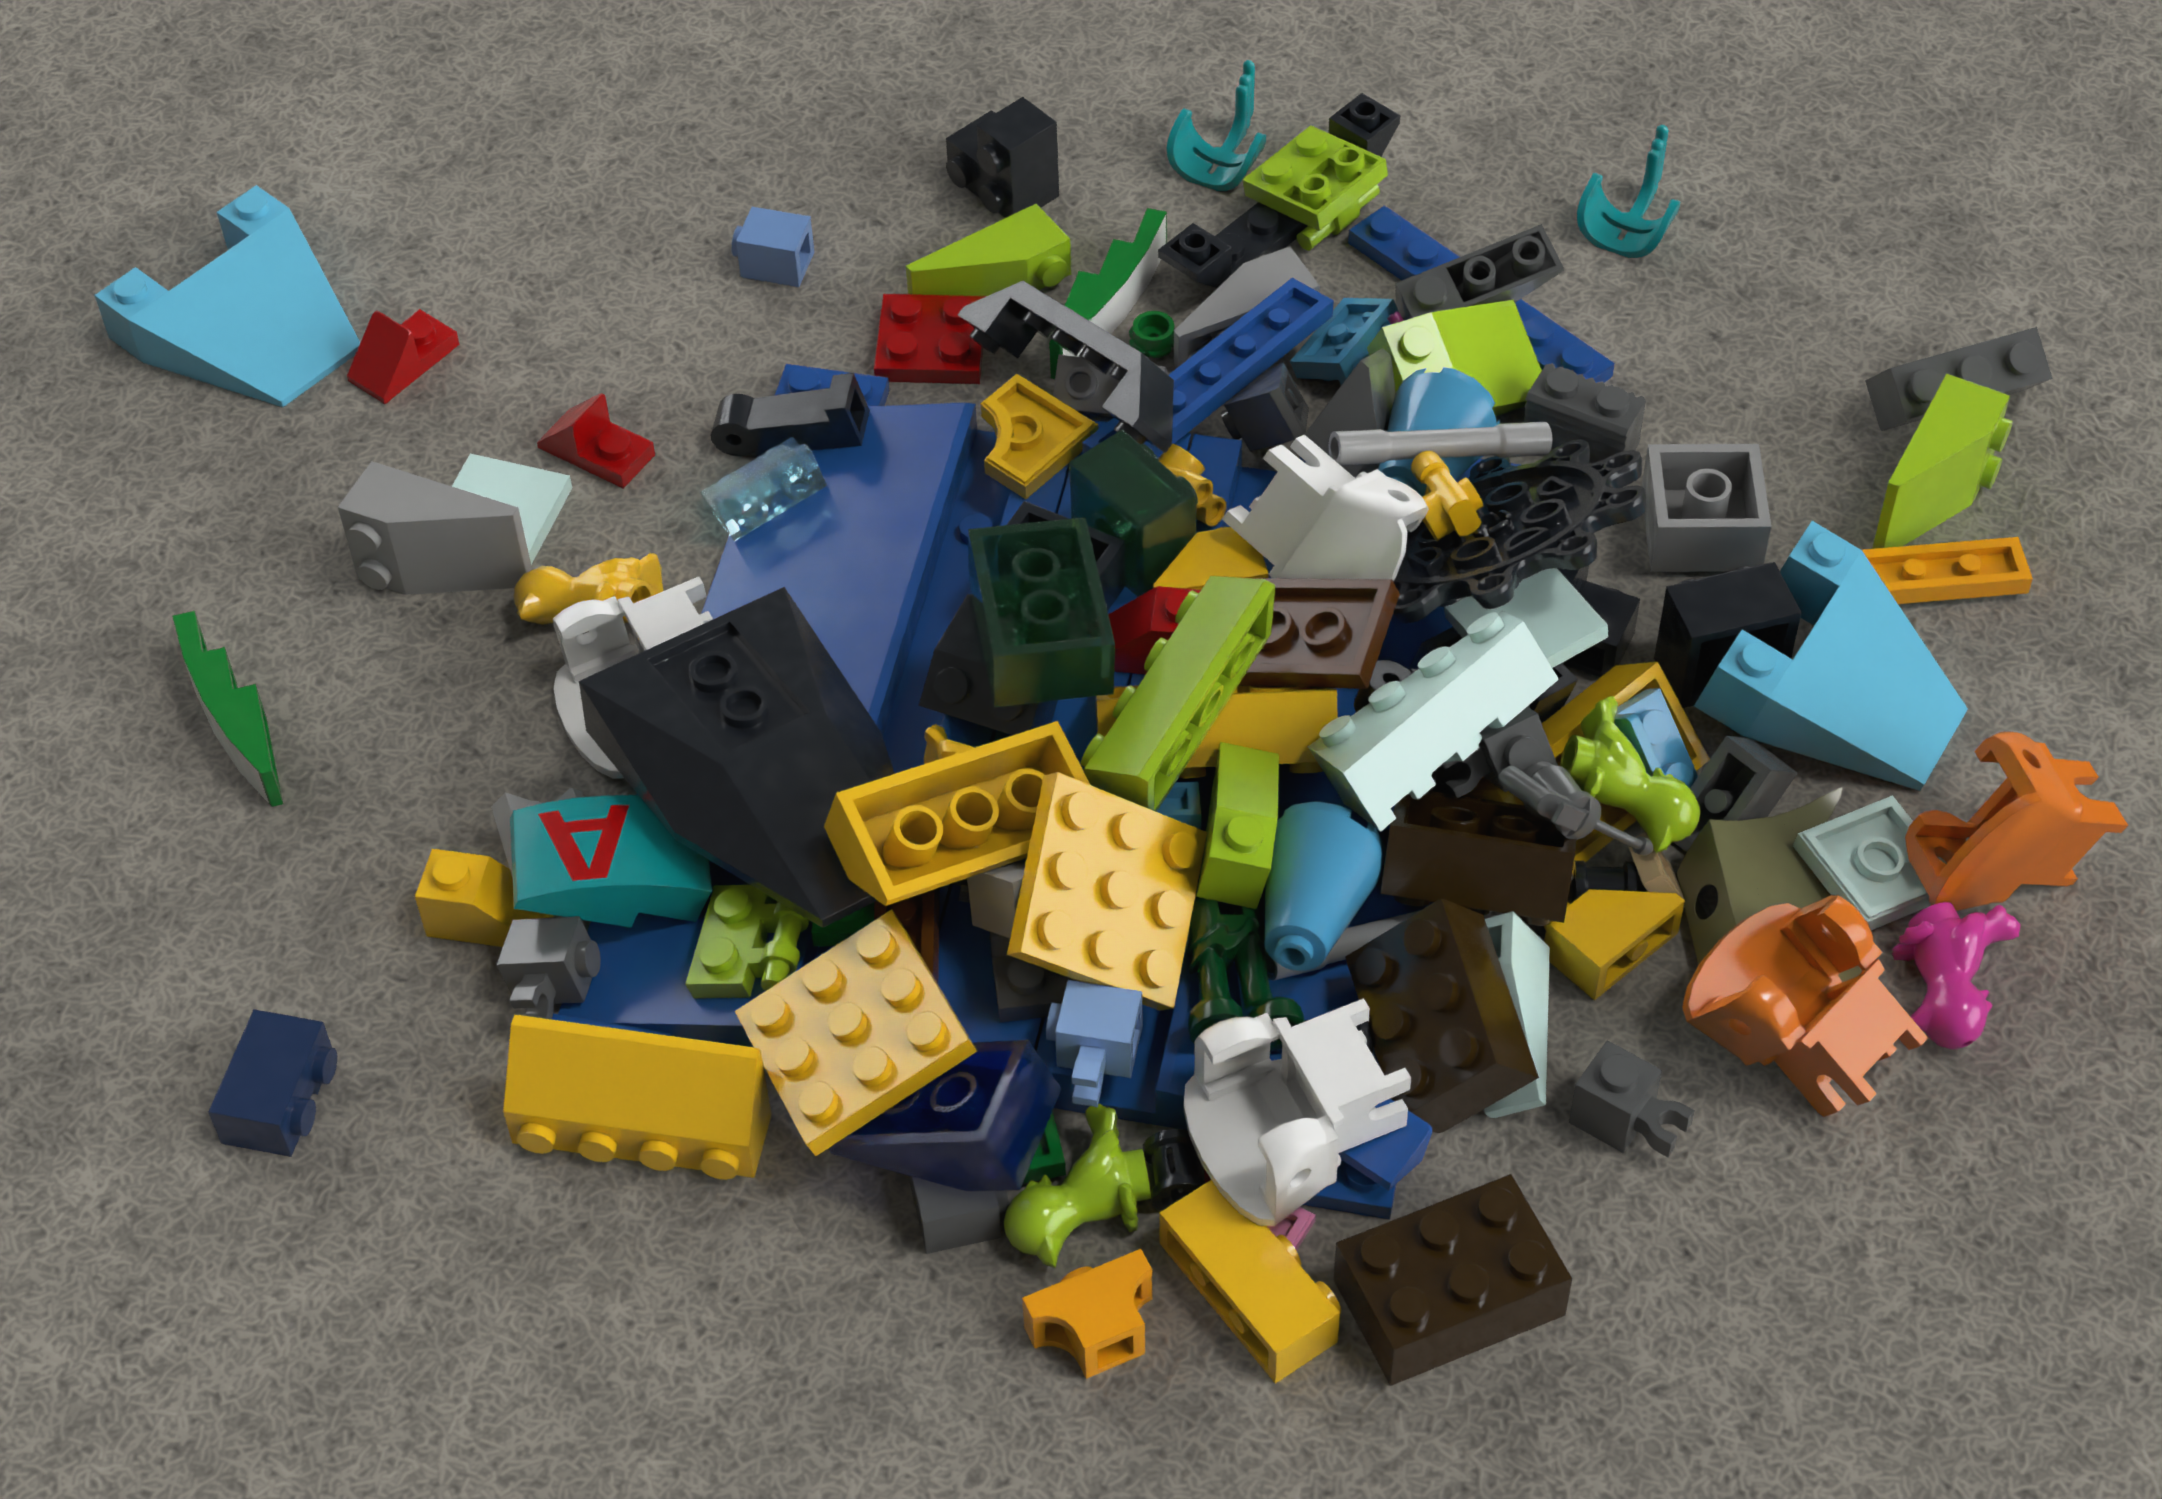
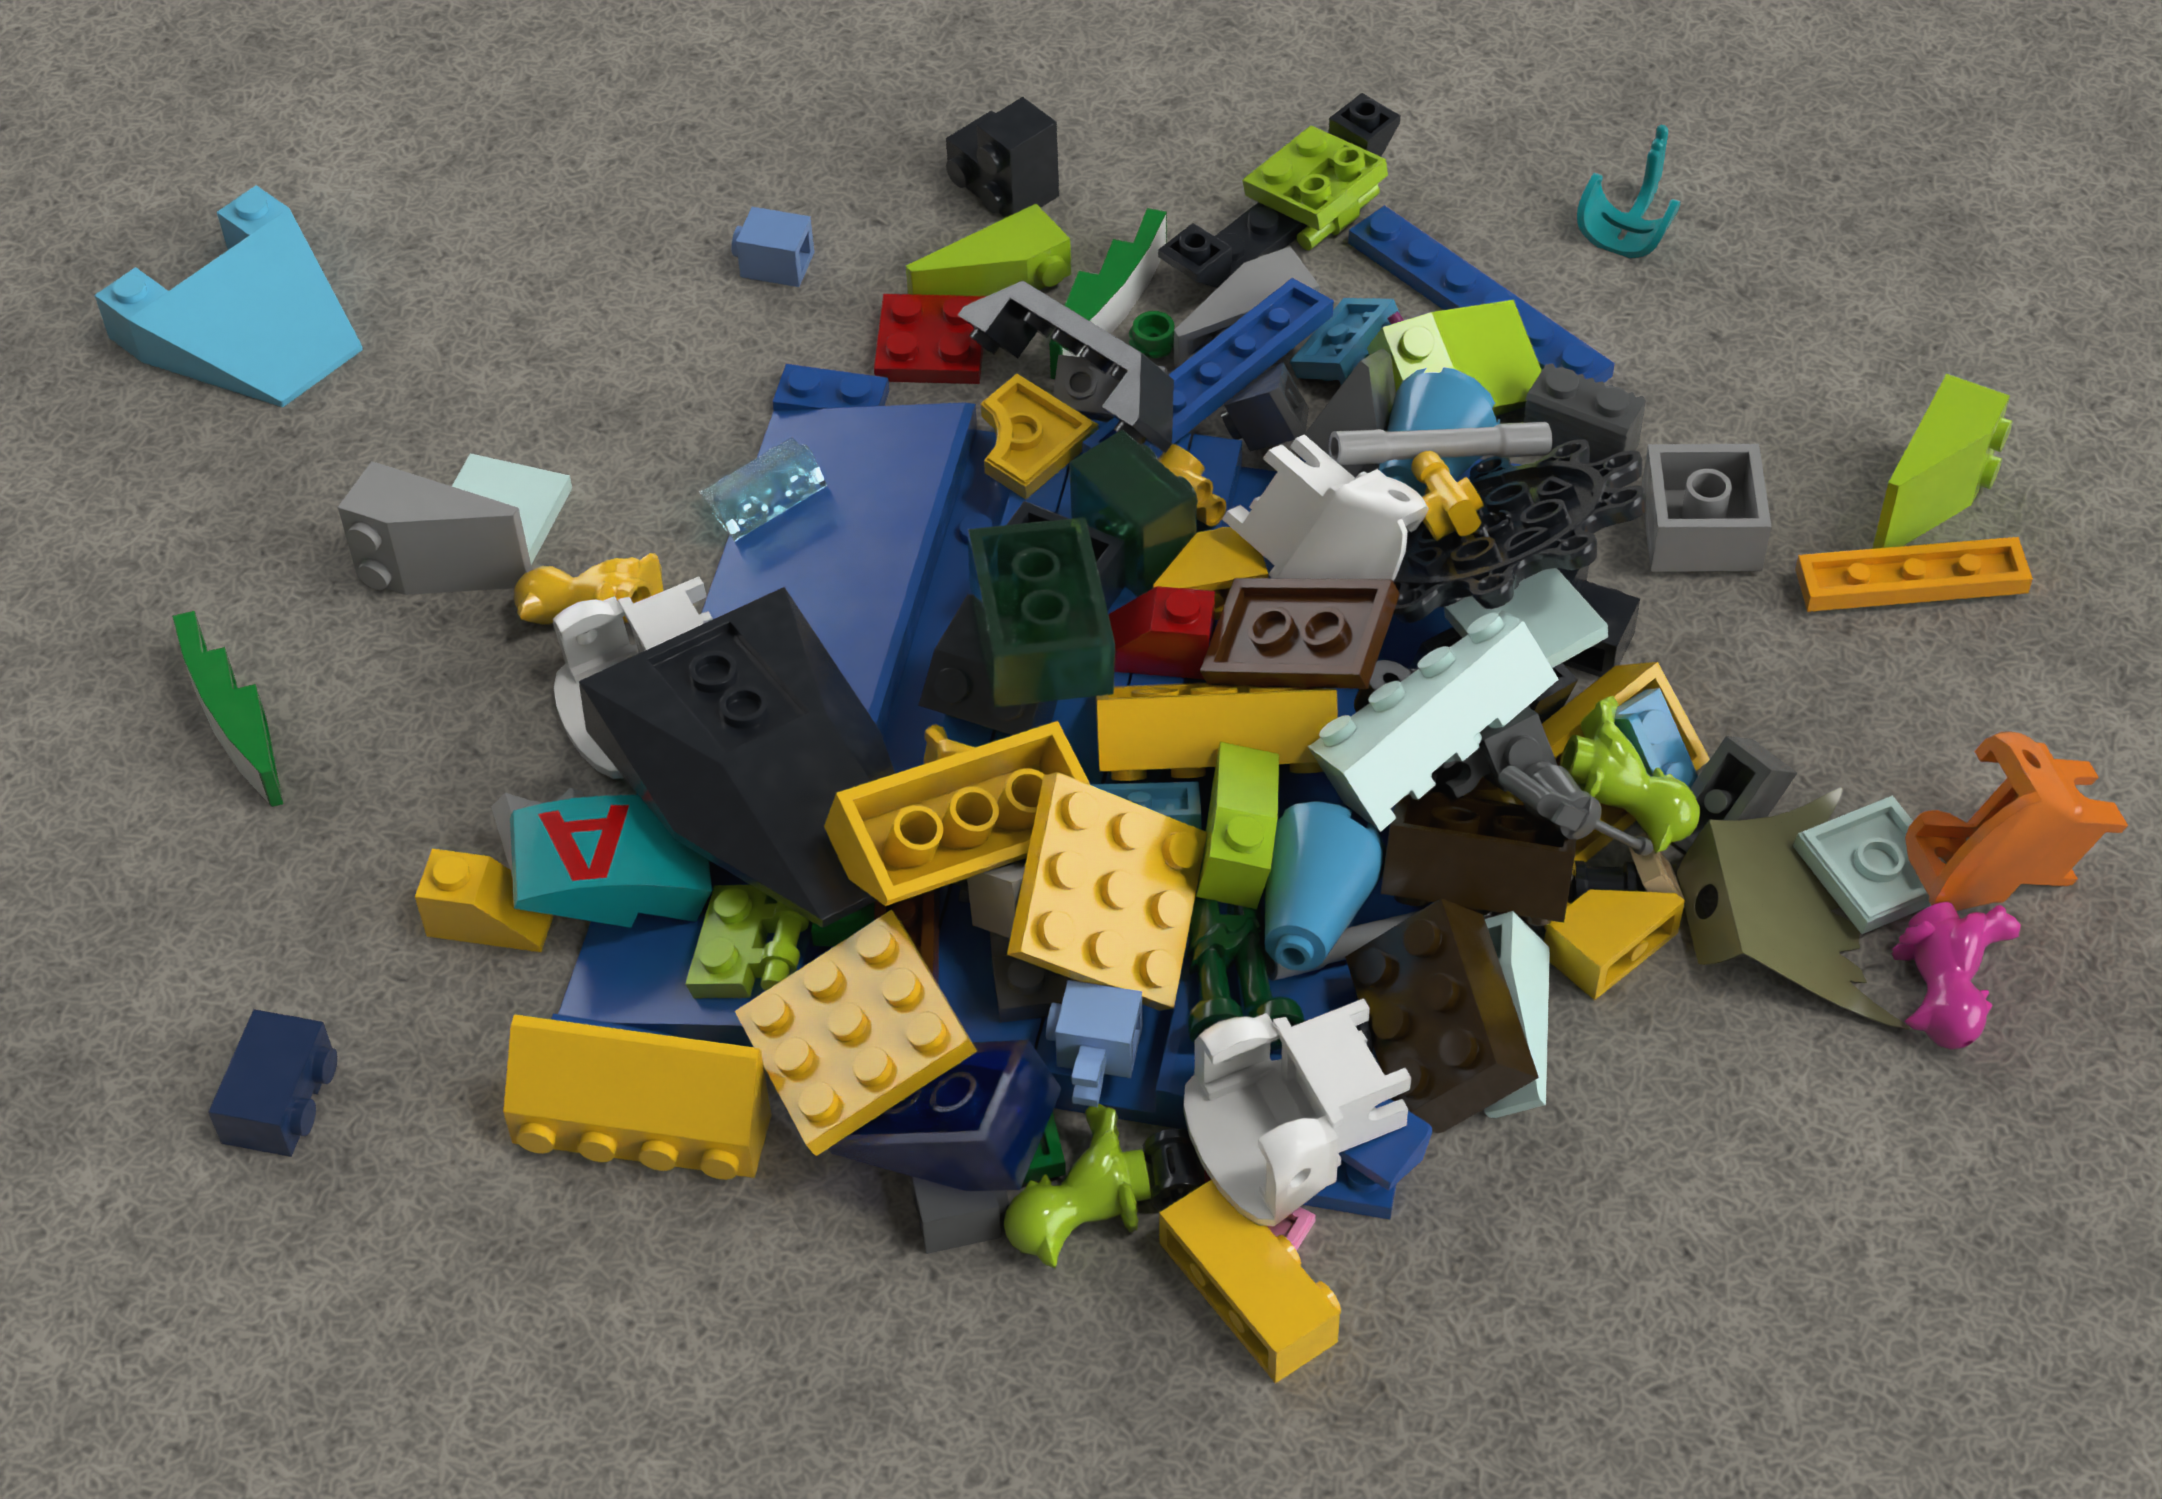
red slope [347,309,460,404] -> none
dark grey brick [496,916,601,1020] -> none
red slope [537,393,655,489] -> none
black leg [710,373,870,457] -> none
light orange brick [1022,1249,1153,1379] -> none
lime slope [1081,576,1275,812] -> none
teal helmet [1166,60,1266,191] -> none
dark brown brick [1333,1174,1572,1386] -> none
dark grey slope [1395,224,1564,320] -> none
dark grey brick [1569,1040,1695,1157] -> none
black brick [1654,562,1802,708] -> none
orange piece [1682,895,1928,1117] -> none
medium azure wedge [1694,521,1968,791] -> none
dark grey brick [1865,327,2053,431] -> none

